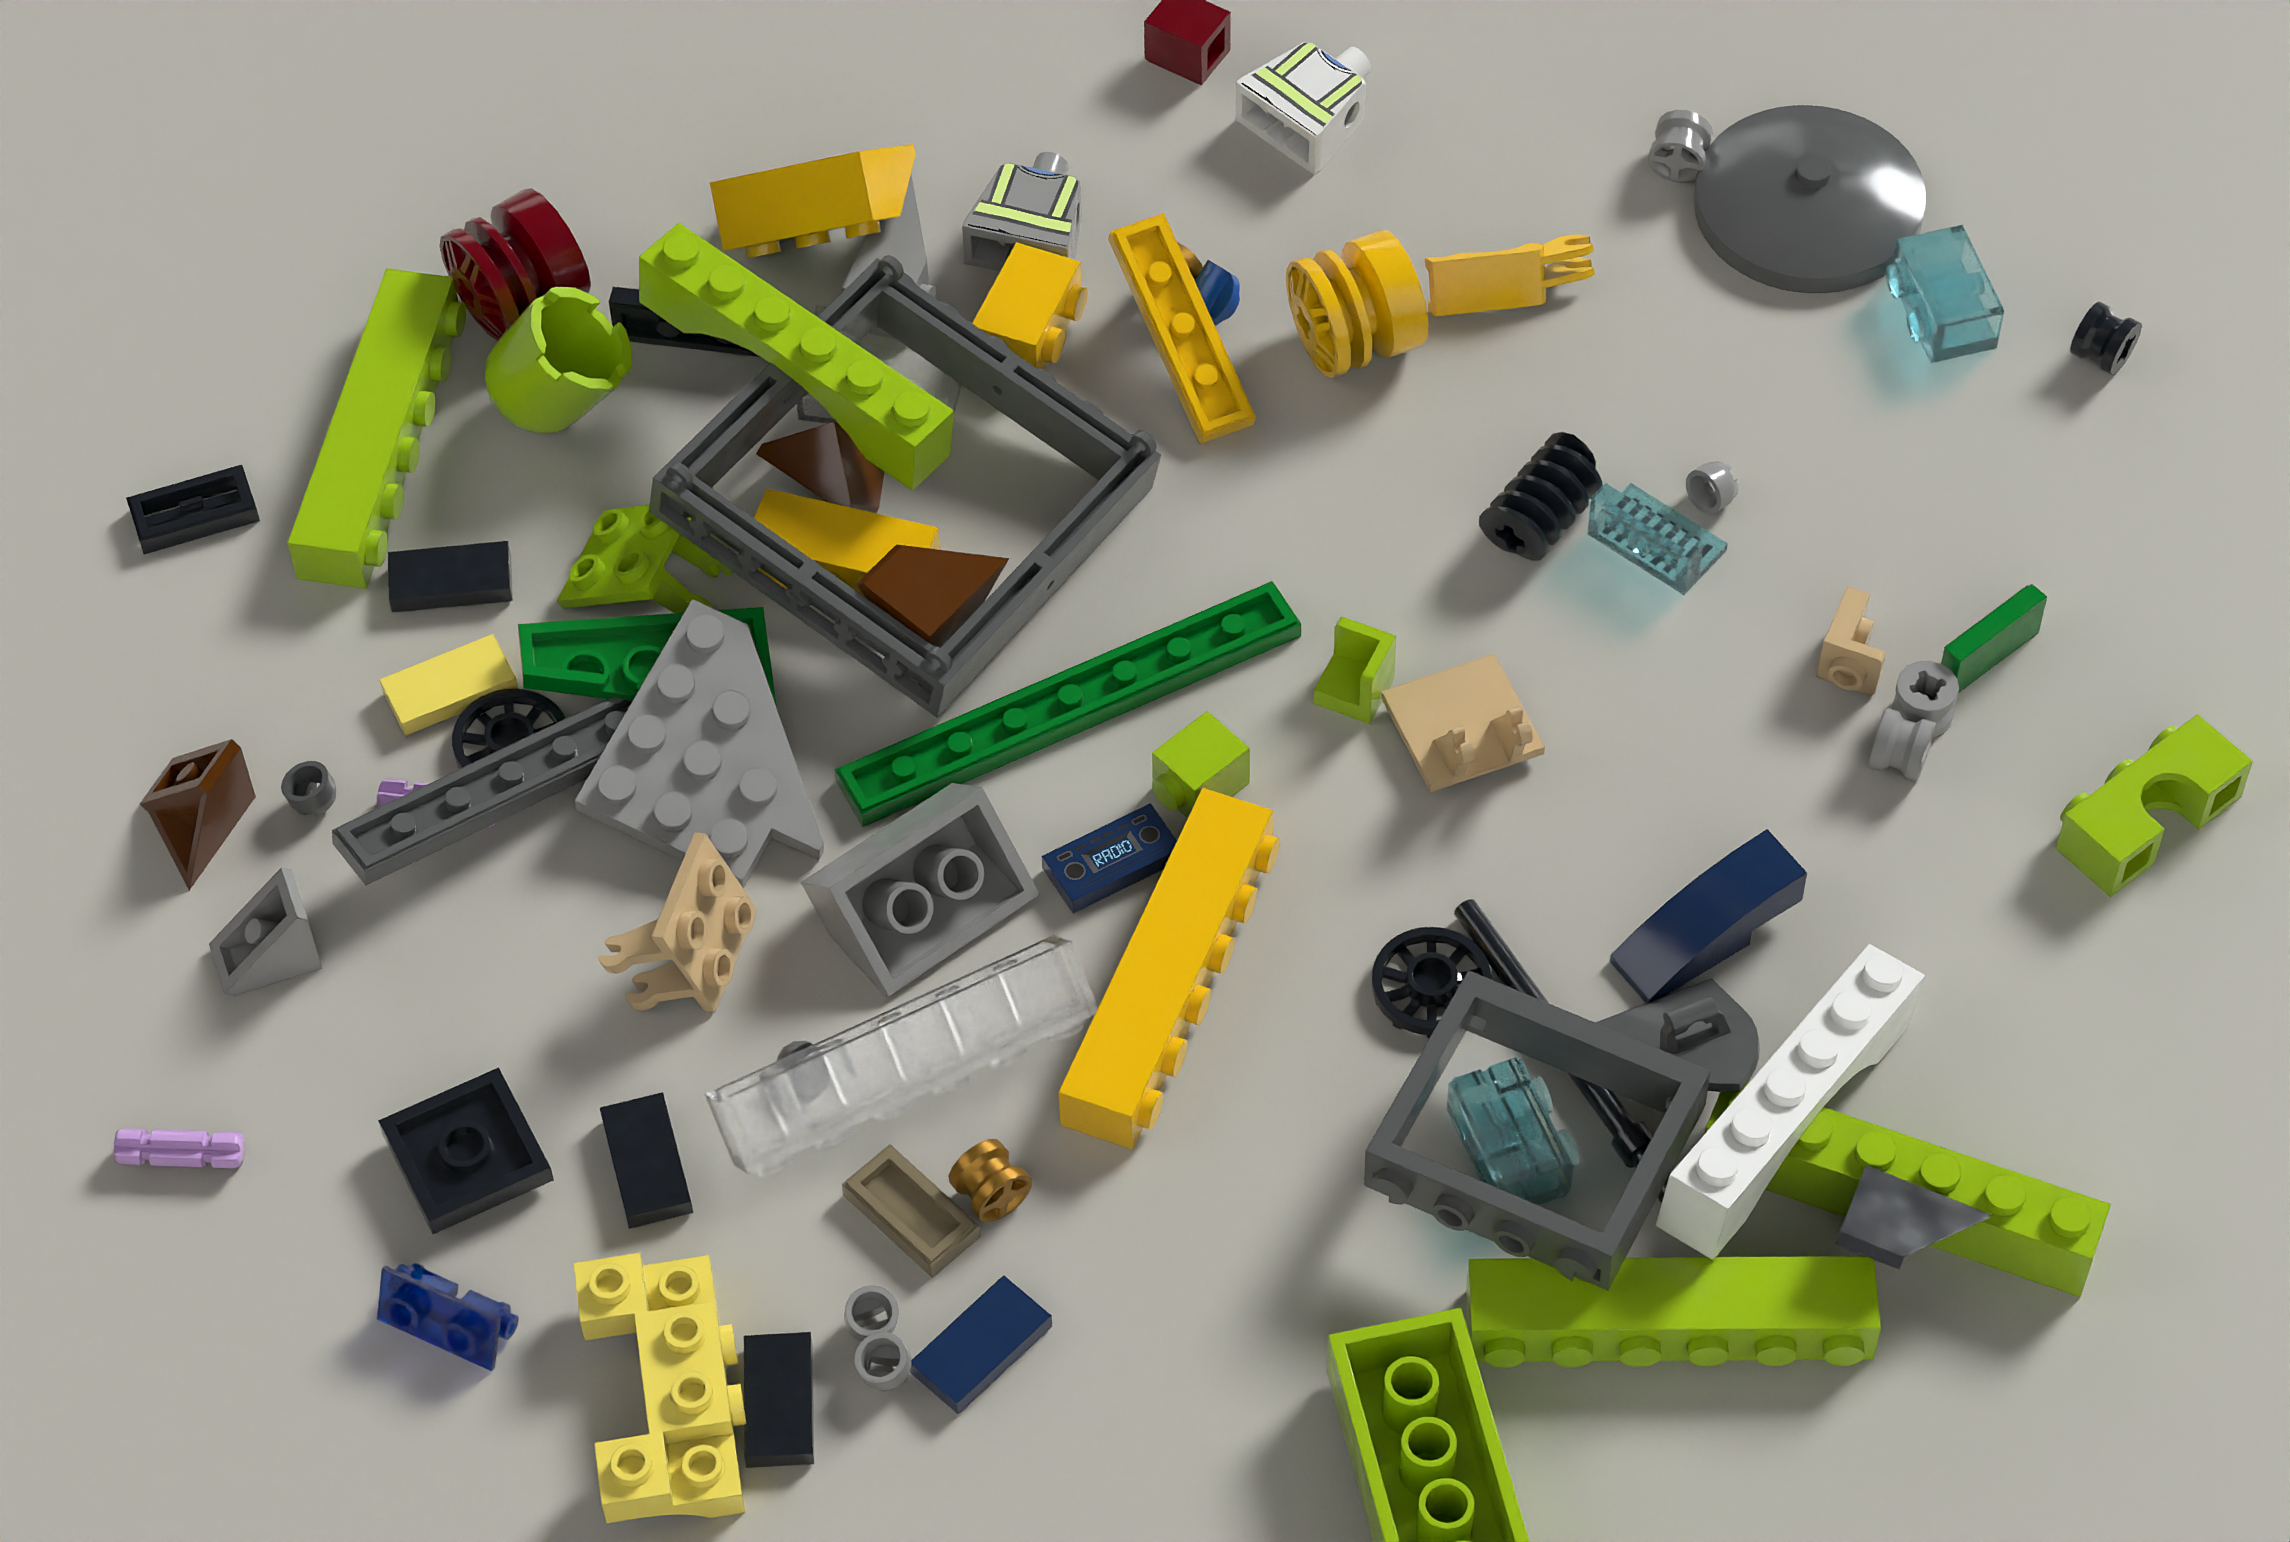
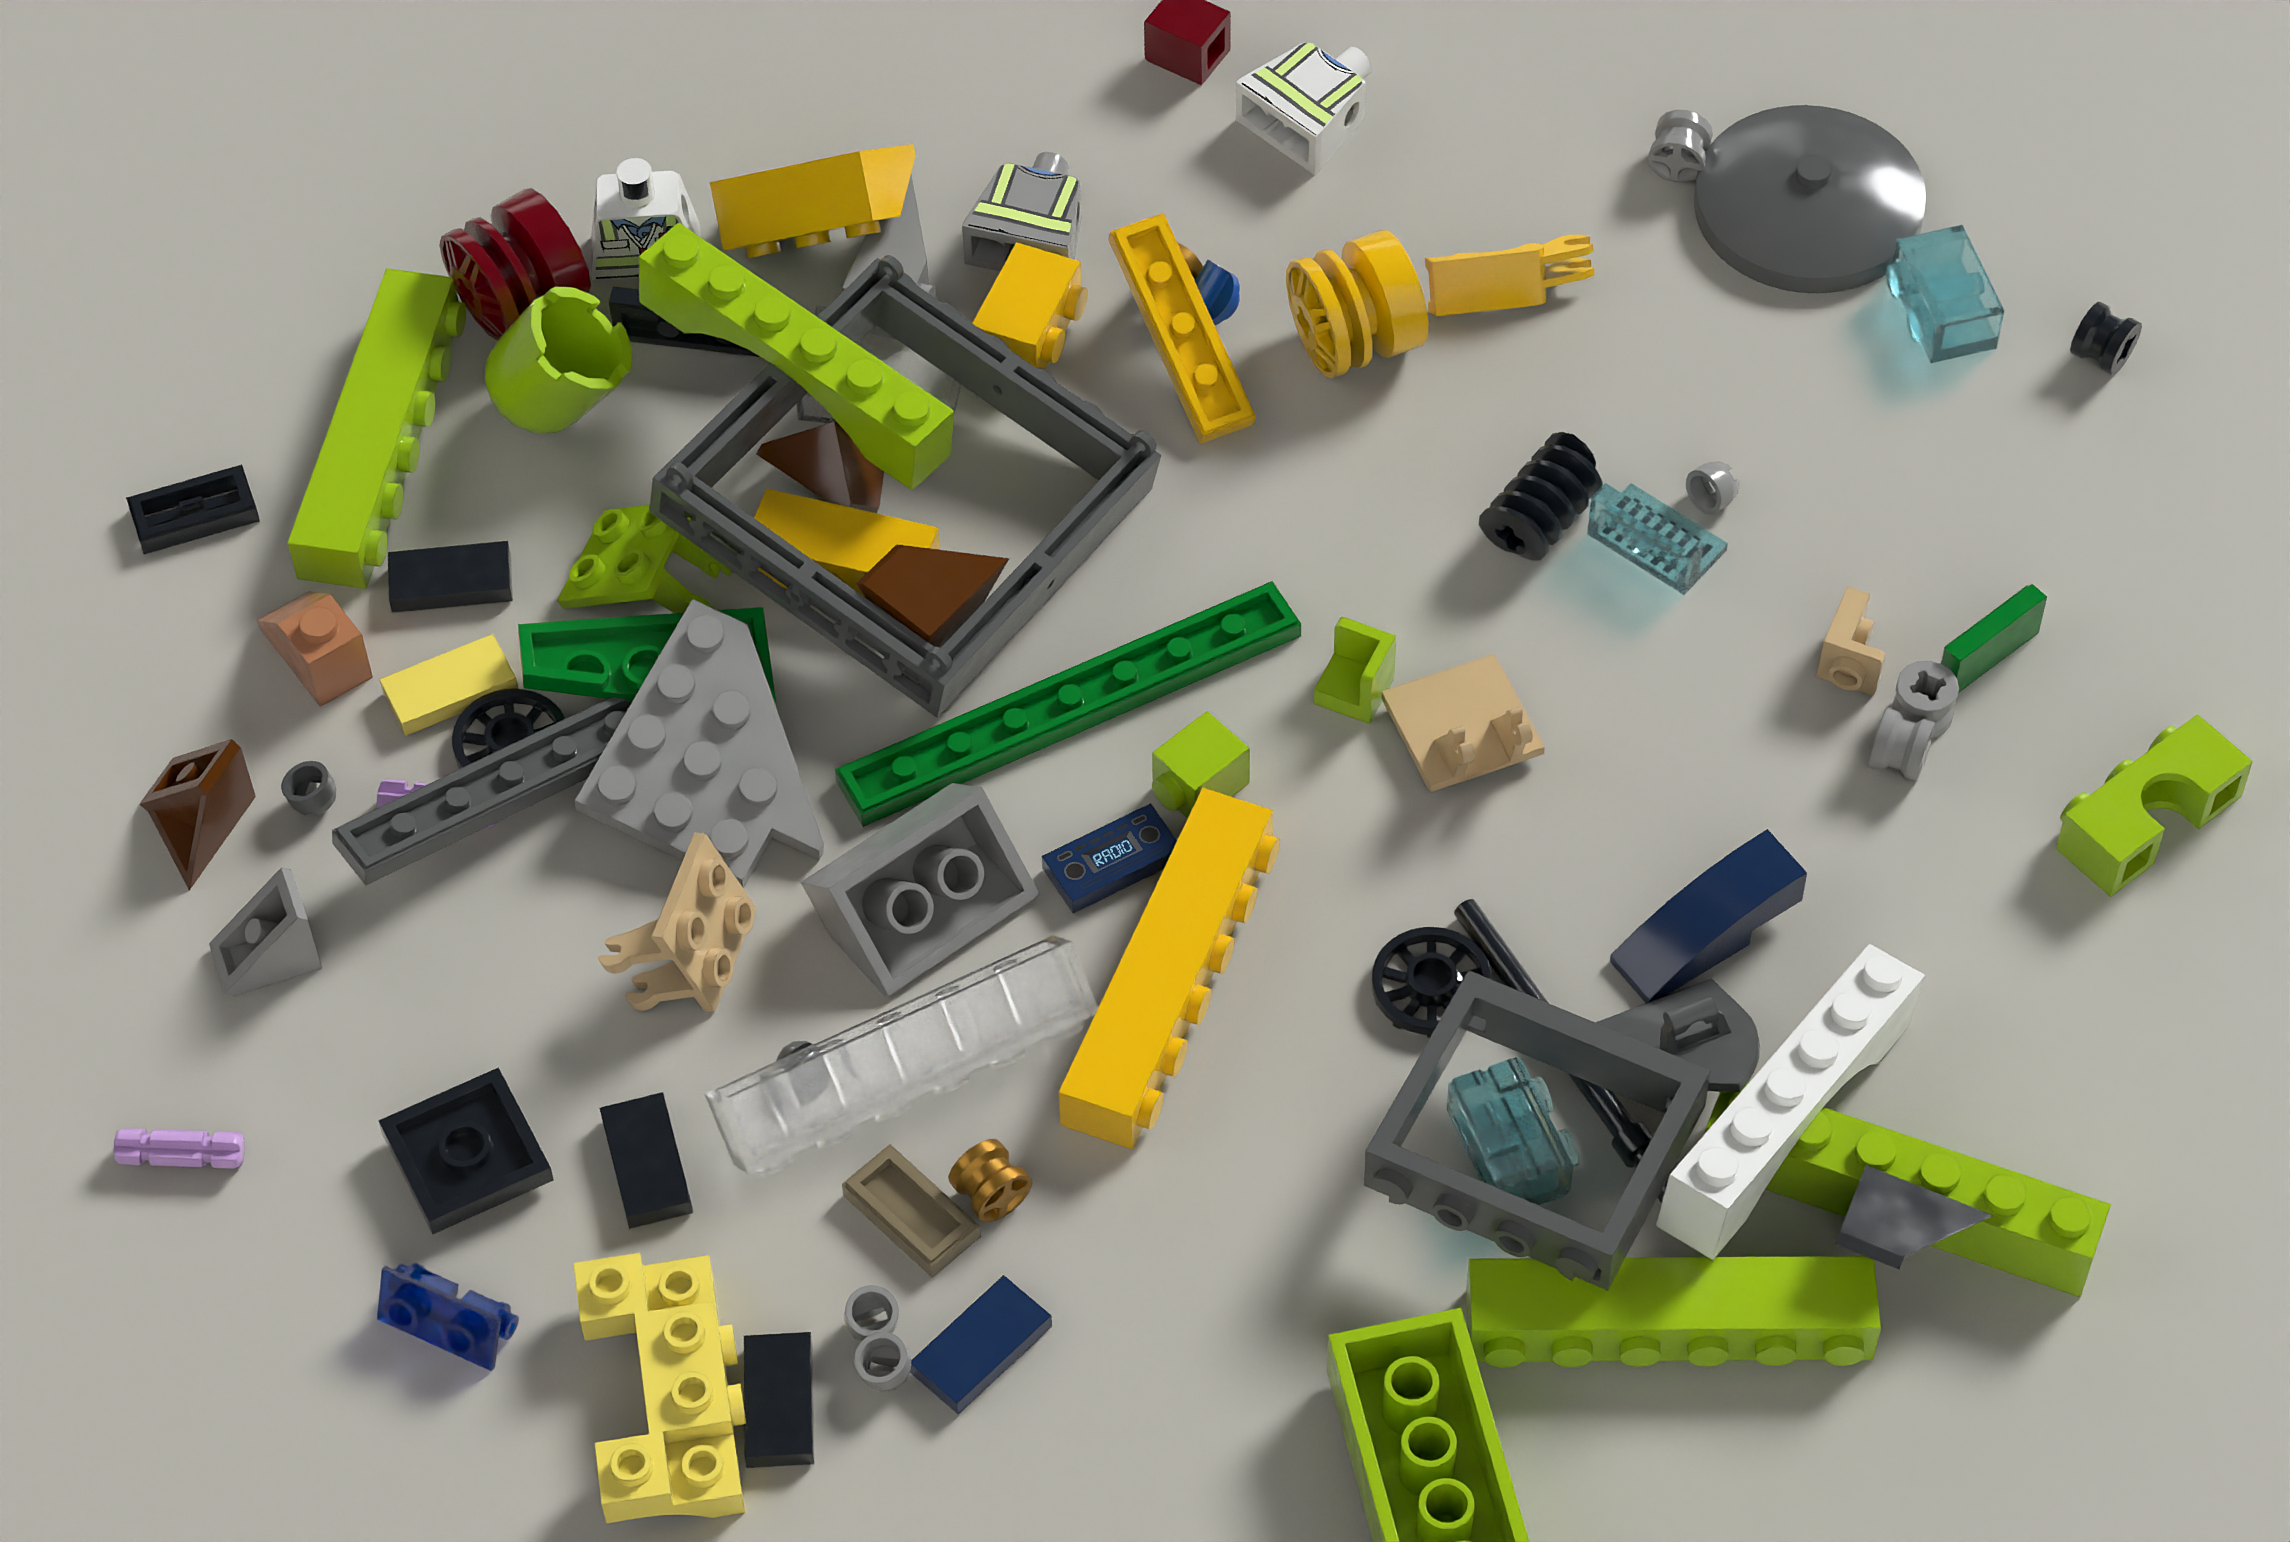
none -> nougat slope [257,591,373,707]
none -> white torso [591,158,701,280]

